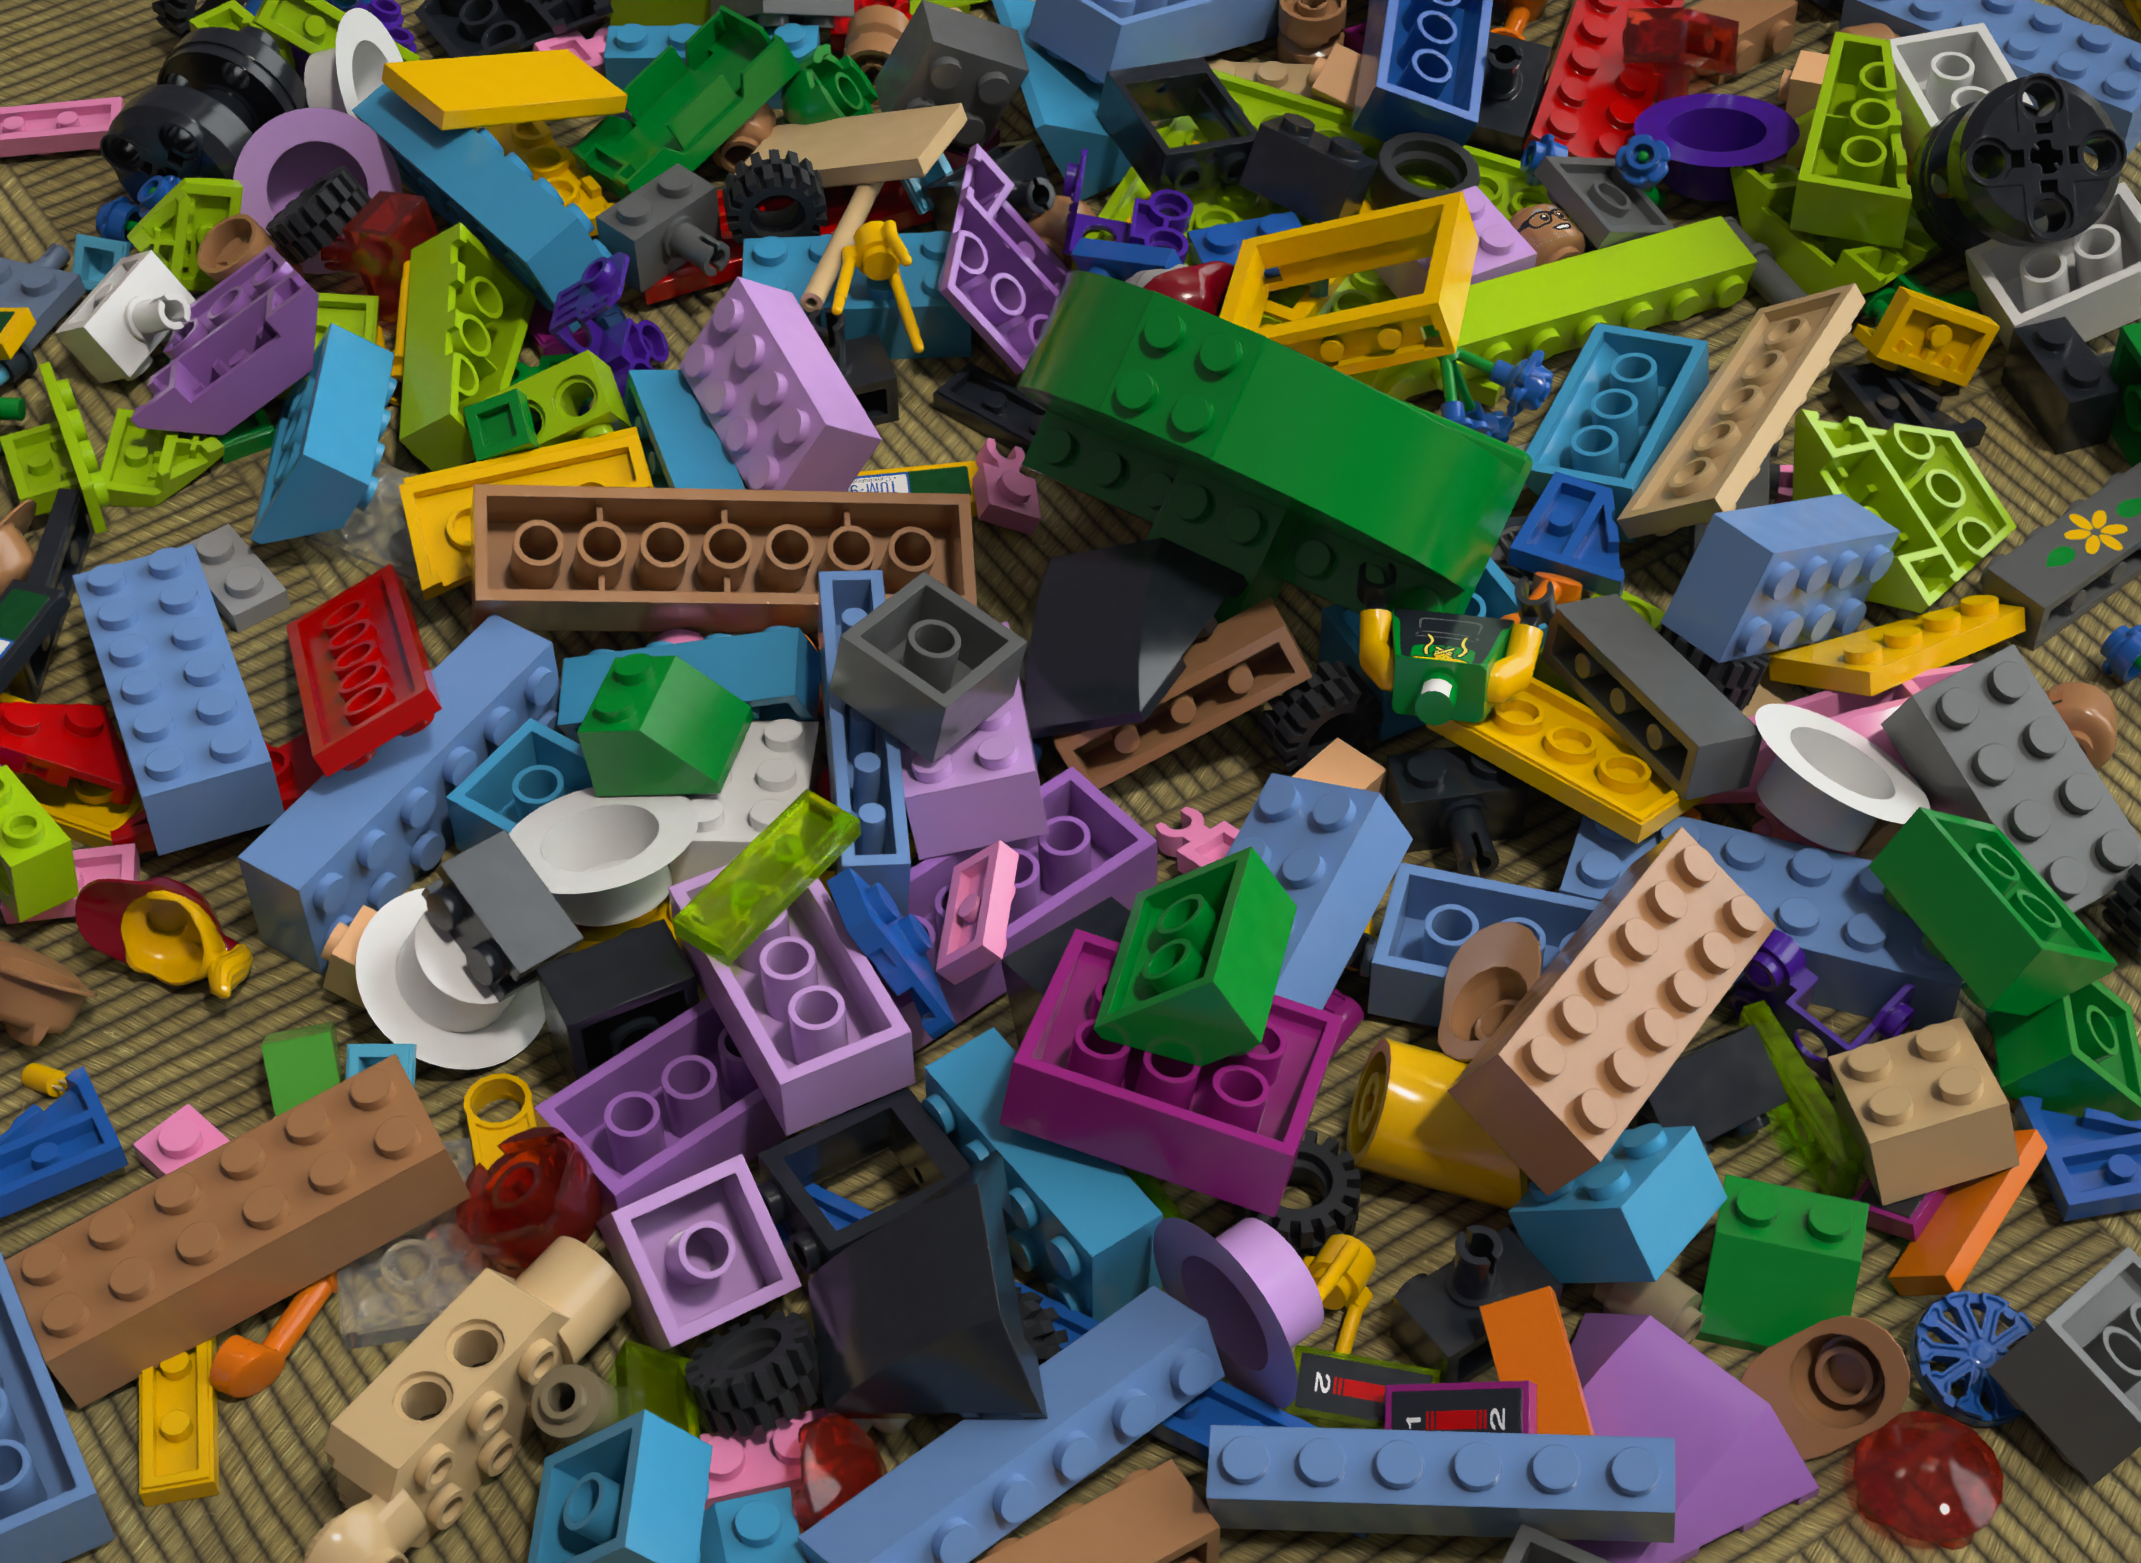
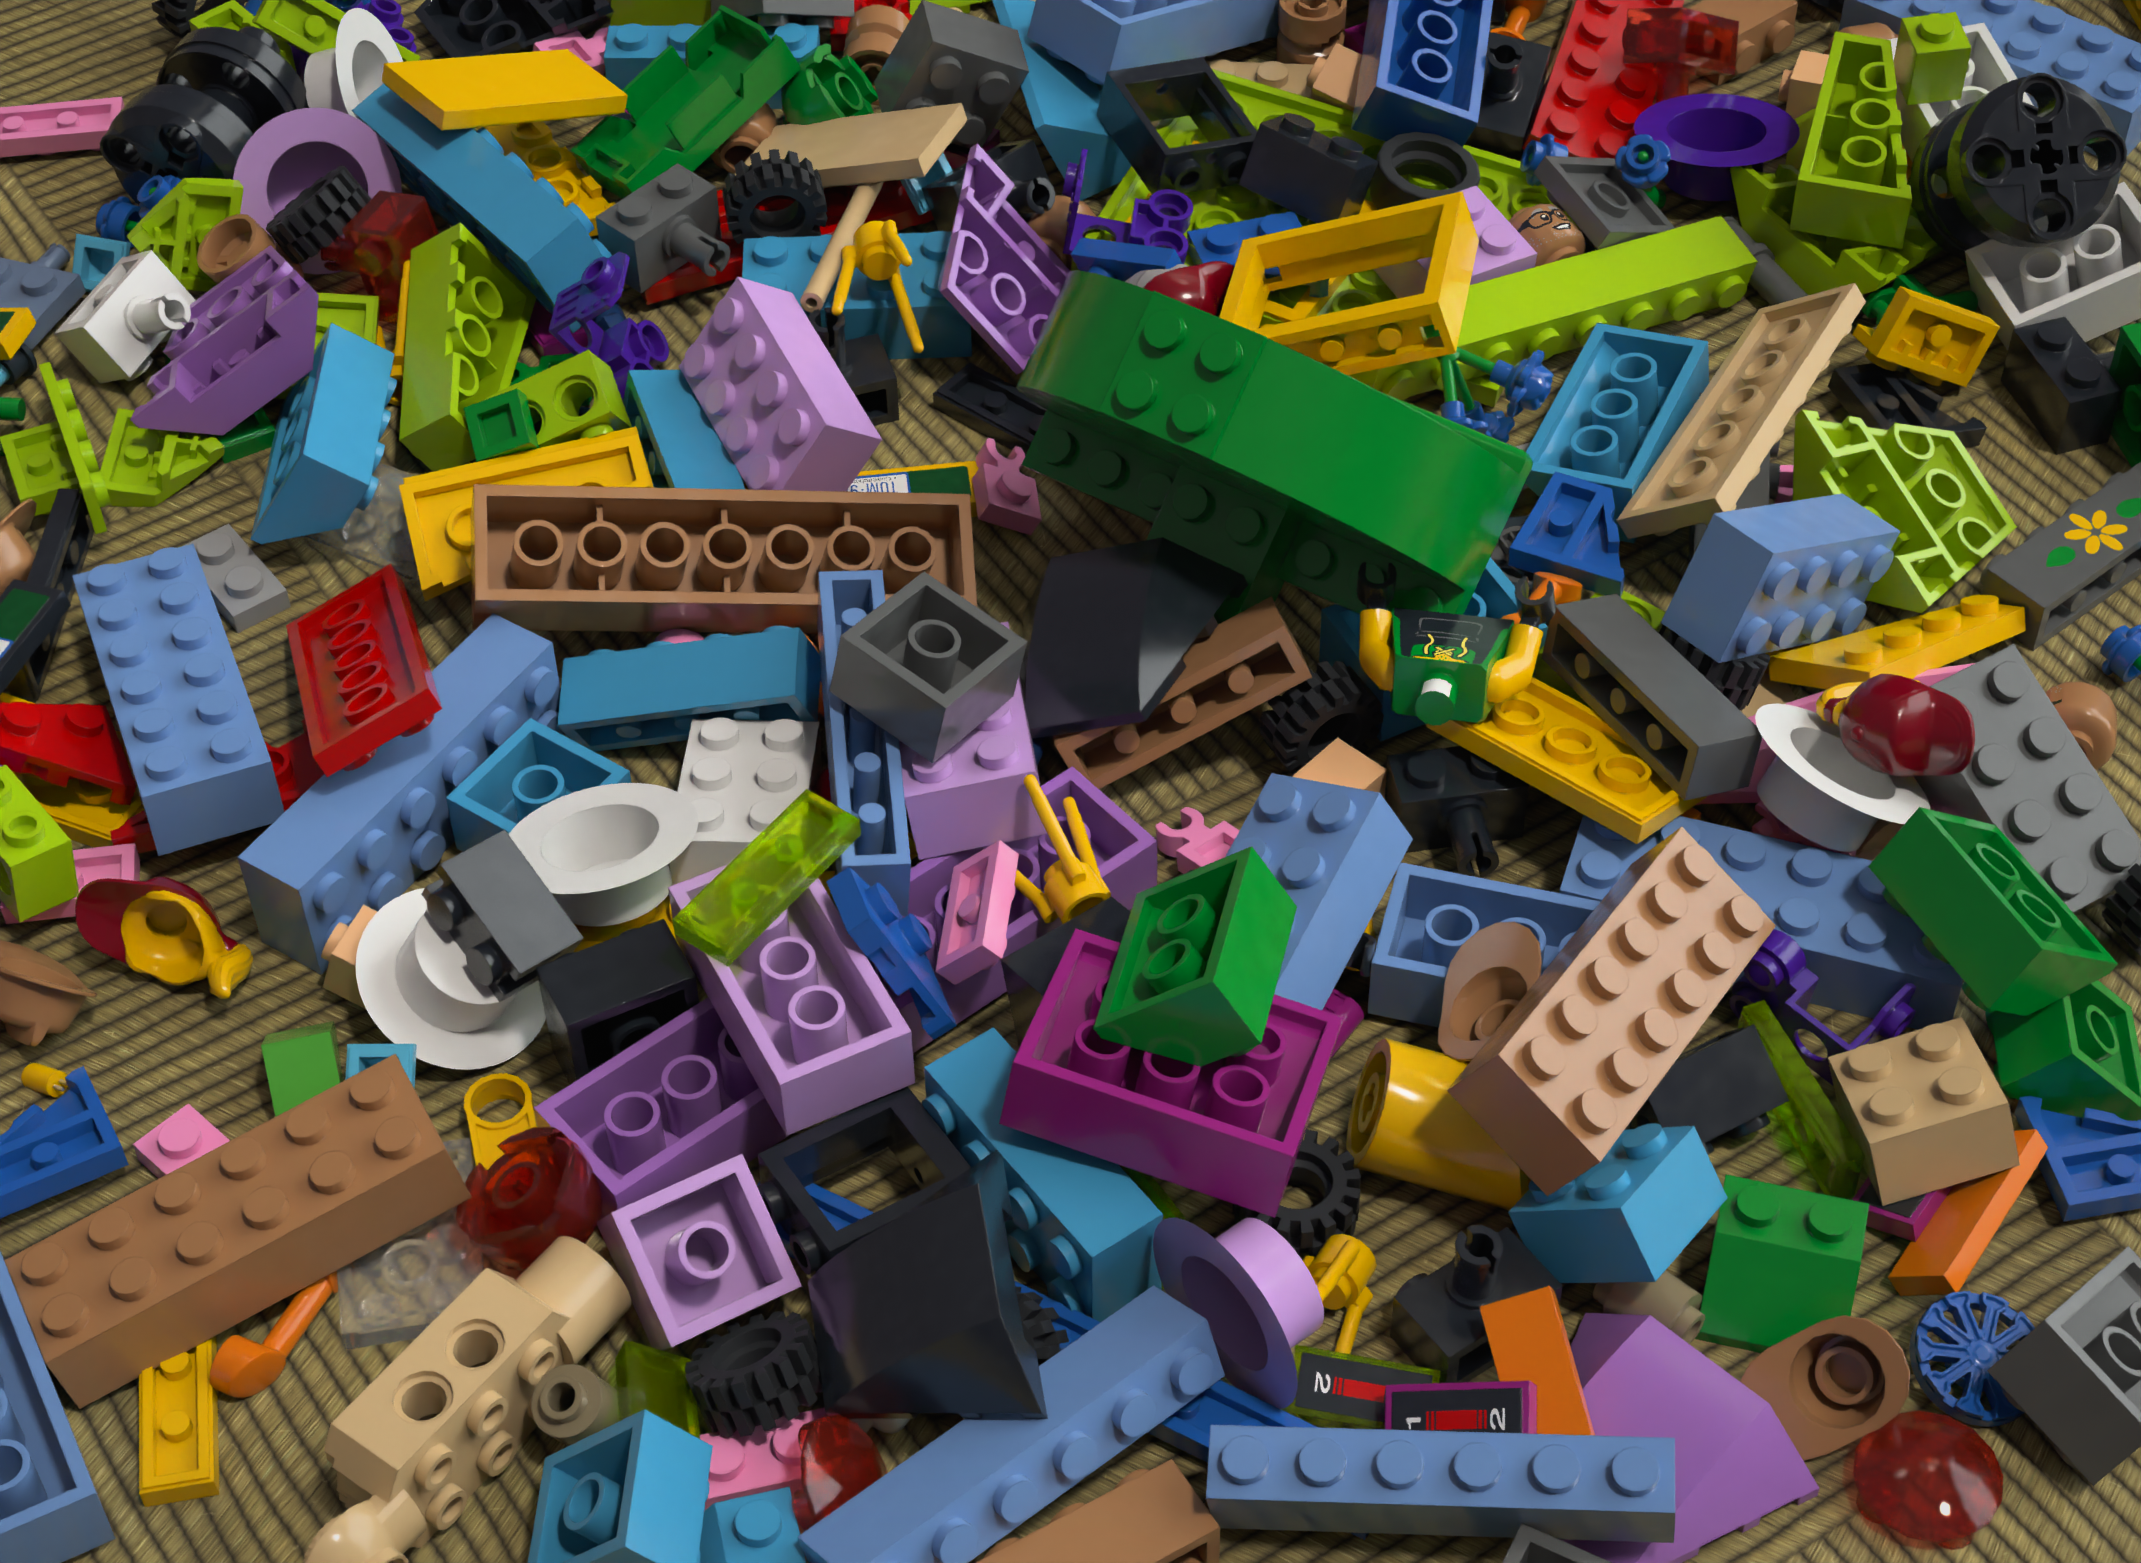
green slope [577,653,754,797] -> none
none -> yellow plant [1014,774,1111,924]
none -> dark red hair [1816,674,1975,776]
none -> lime brick [1894,12,1972,105]

